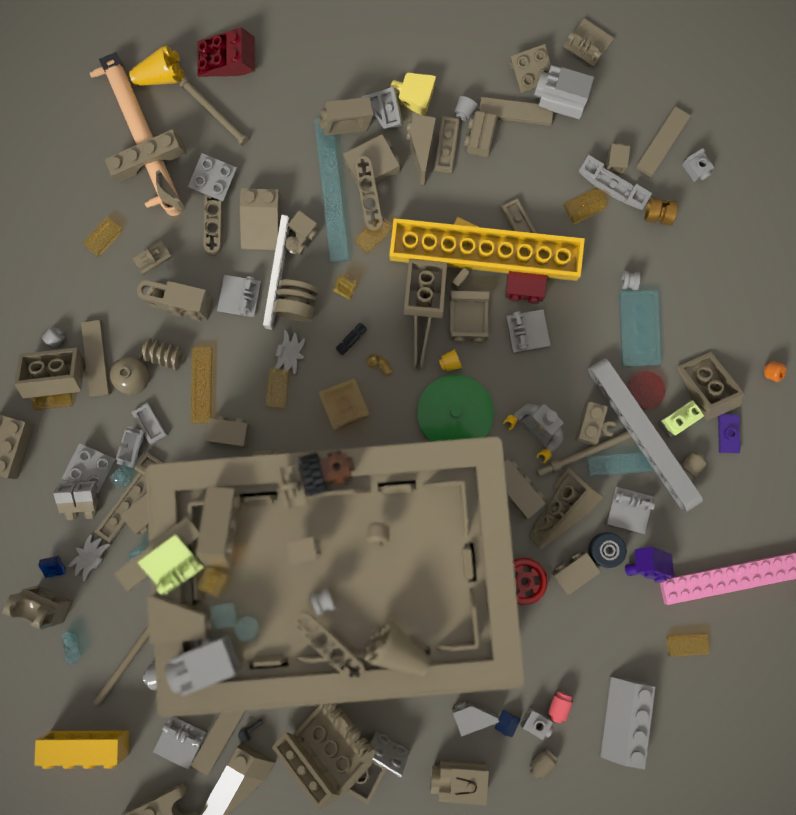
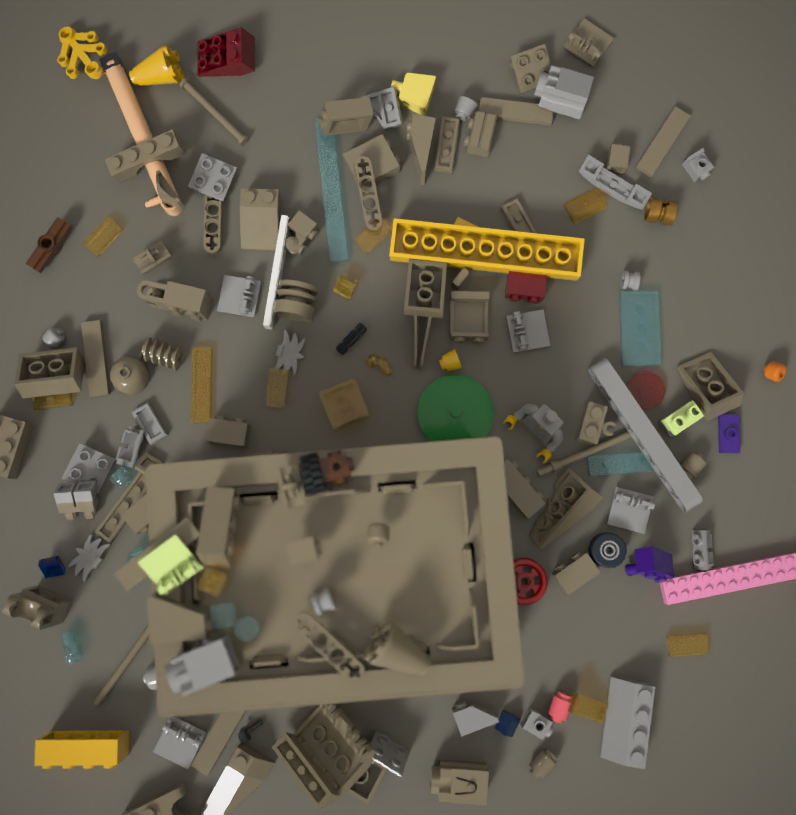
none -> reddish brown piece [25,217,72,273]
none -> yellow plant [57,27,108,79]
none -> clear yellow tile [568,692,609,724]
none -> light grey hinge [692,530,714,570]

